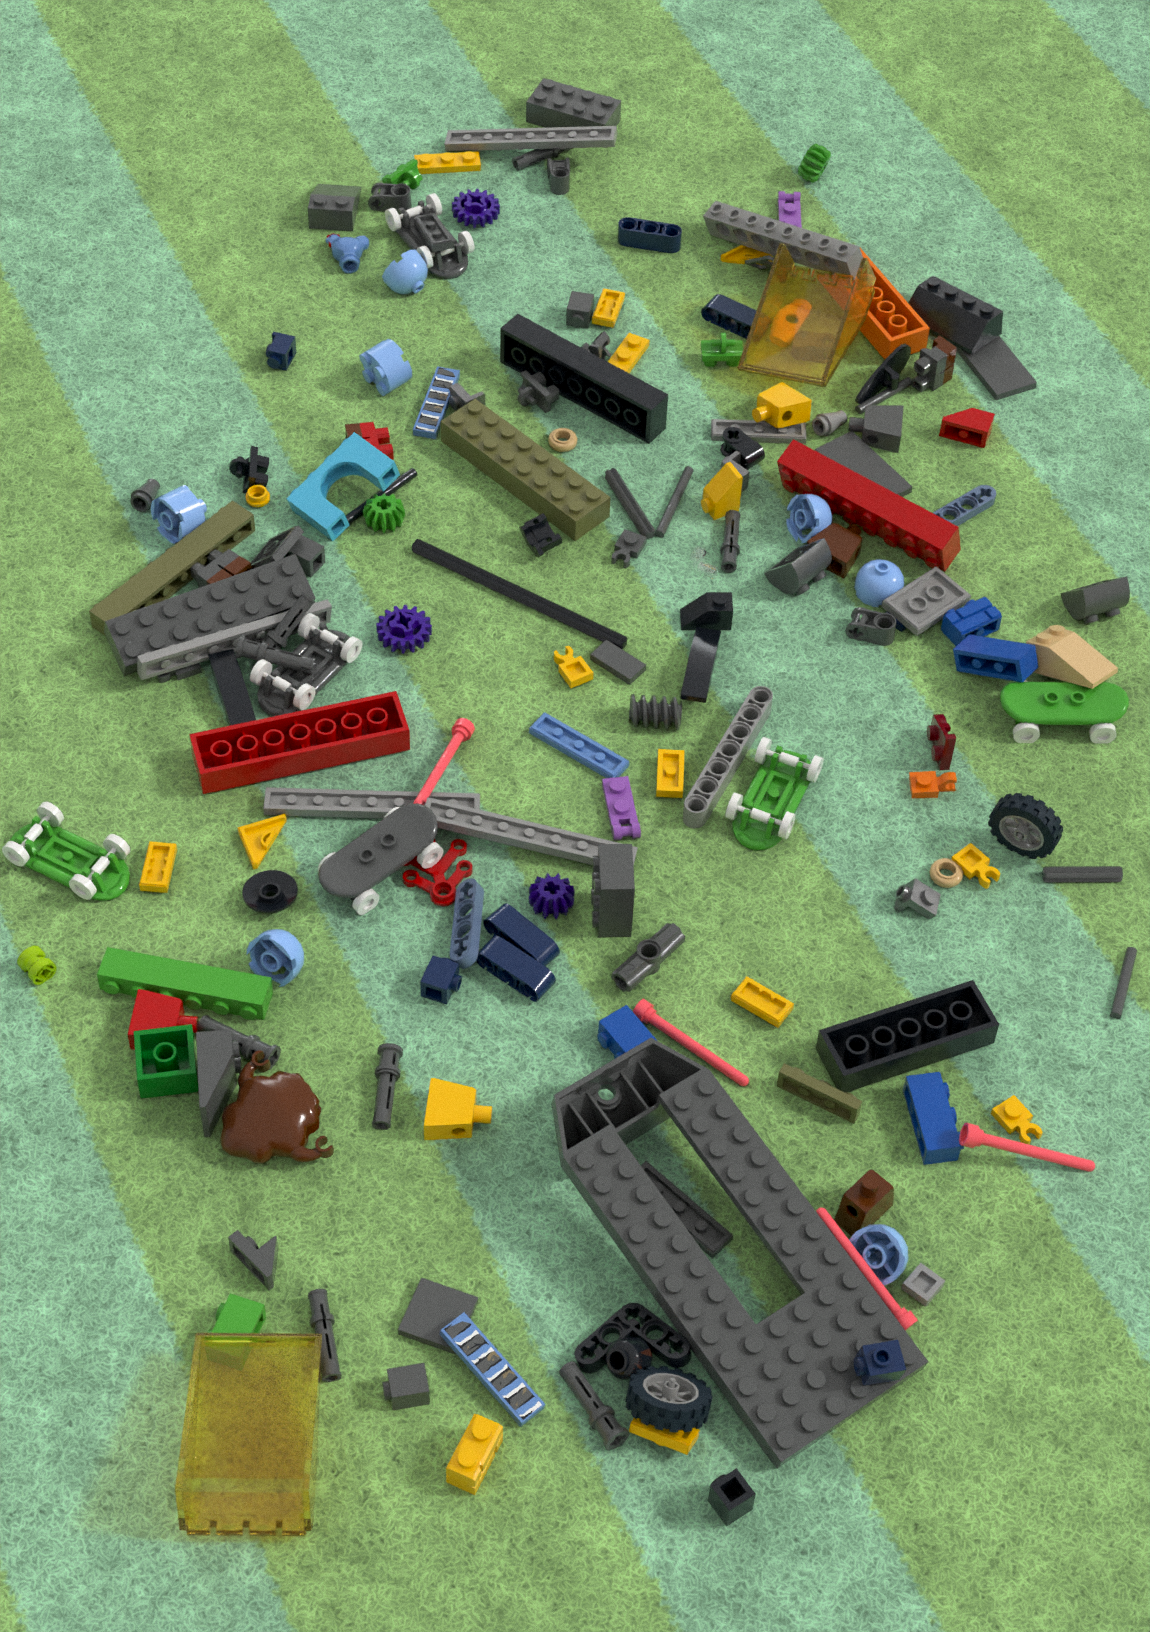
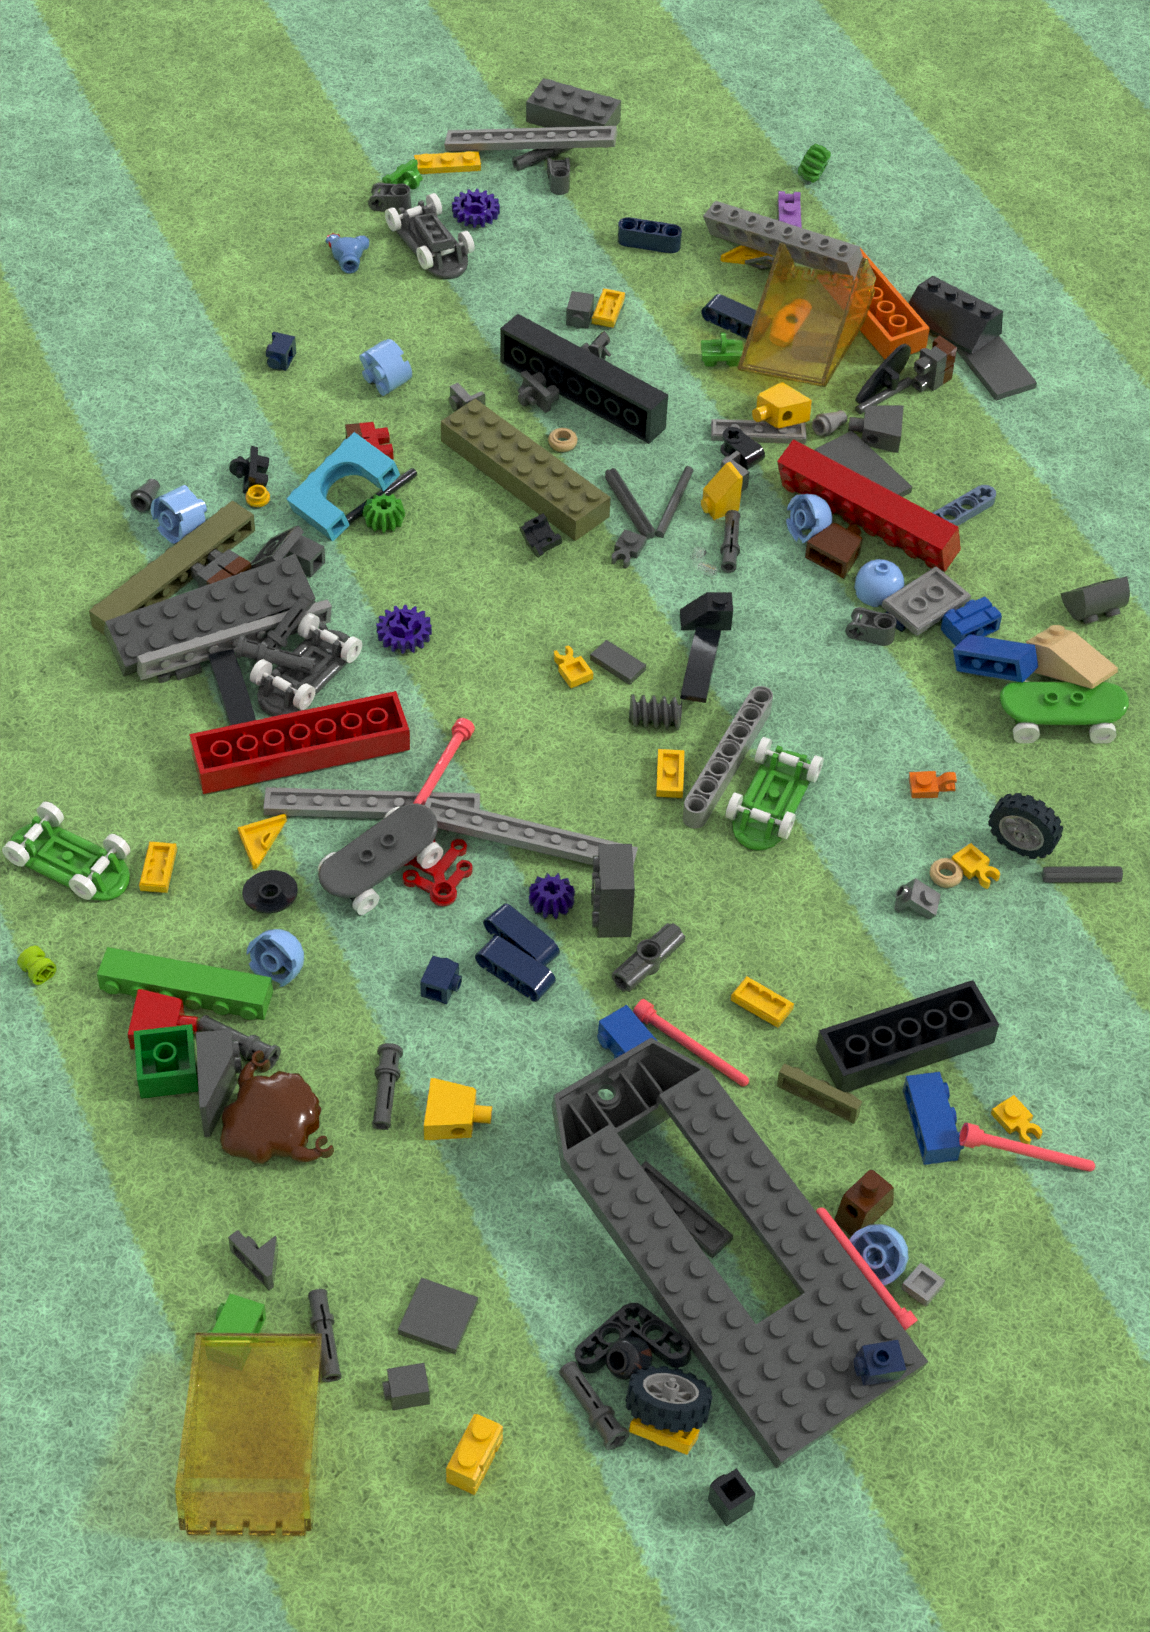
dark grey slope [308,184,361,231] -> none
light blue cylinder [382,249,428,295] -> none
black axle [412,539,628,650] -> none
tile [413,366,460,439] -> none
tile [439,1312,545,1427] -> none
sand blue beam [450,878,484,969] -> none
medium blue tile [529,712,629,778] -> none
medium lavender plate [602,776,641,841] -> none
yellow plate [608,333,650,373] -> none
dark grey brick [764,538,832,596] -> none
dark red wing [927,714,956,770] -> none
red slope [939,408,995,448] -> none
dark grey bar [1110,947,1137,1019] -> none

